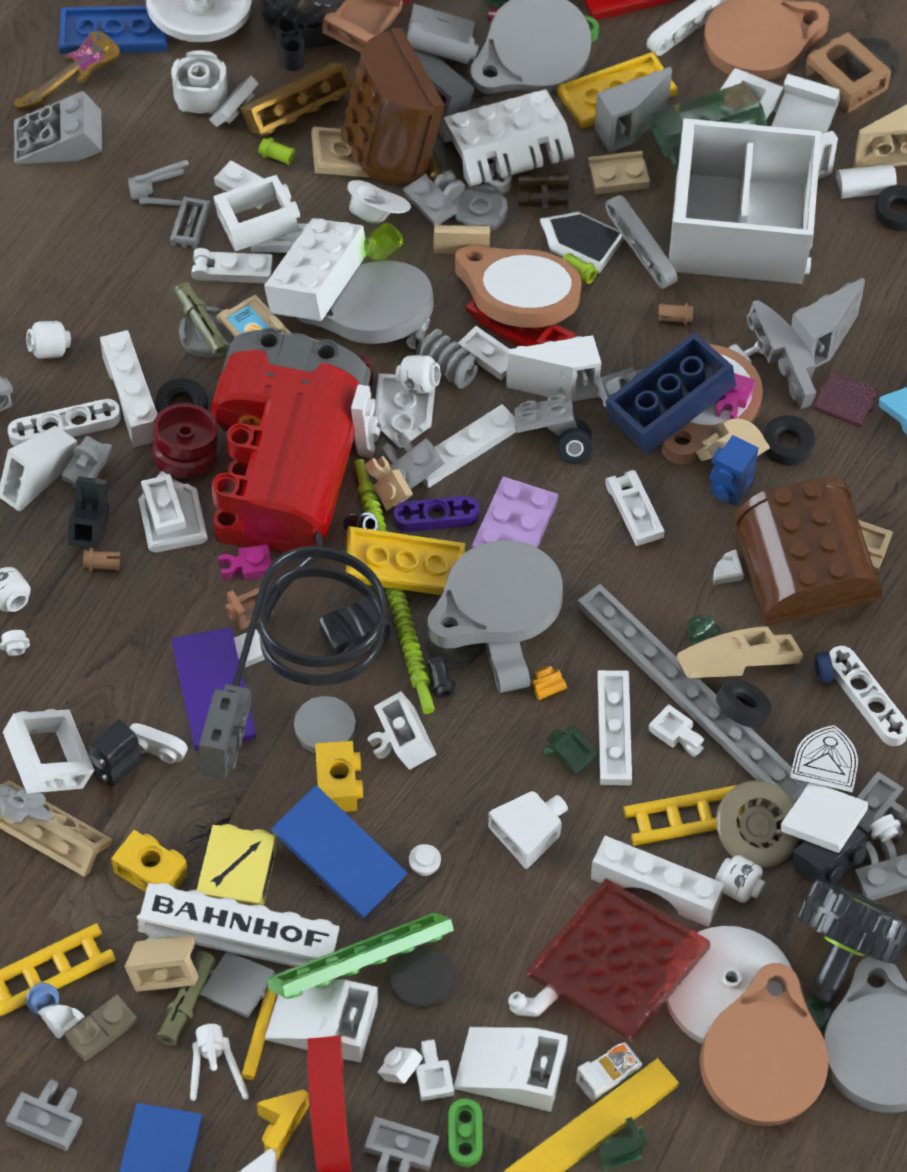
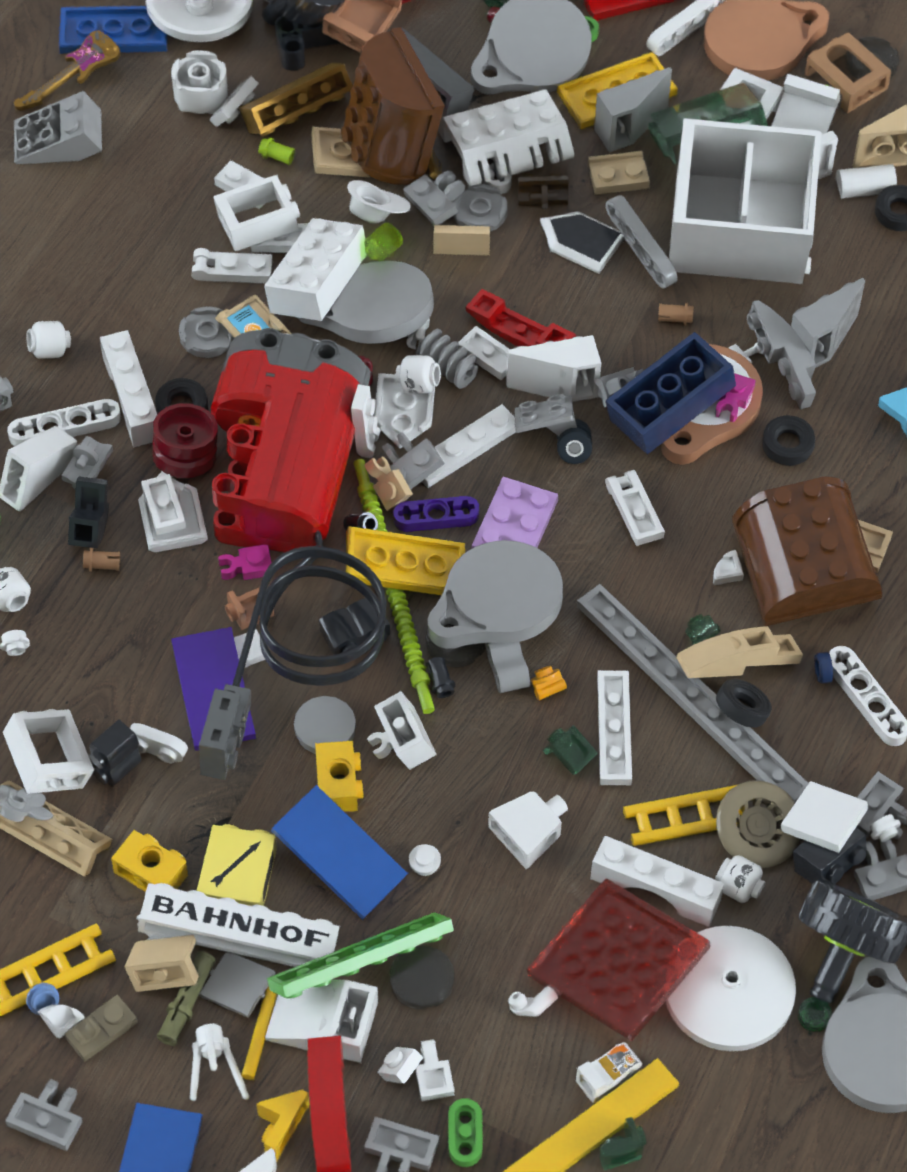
light grey plant [128,160,189,206] -> none
light grey tile [170,197,211,250] -> none
olive pin [174,282,229,357] -> none
light grey door [407,4,478,64] -> none
white slope [454,1027,568,1112] -> none
piece [455,245,581,328] -> none
lime pin [563,253,597,284] -> none
white plate [649,704,704,758] -> none
tan brick [695,419,770,461] -> none
nougat piece [700,963,828,1126] -> none
blue brick [709,435,759,506] -> none
white shield [790,725,858,792] -> none
clear pink piece [814,372,879,428] -> none

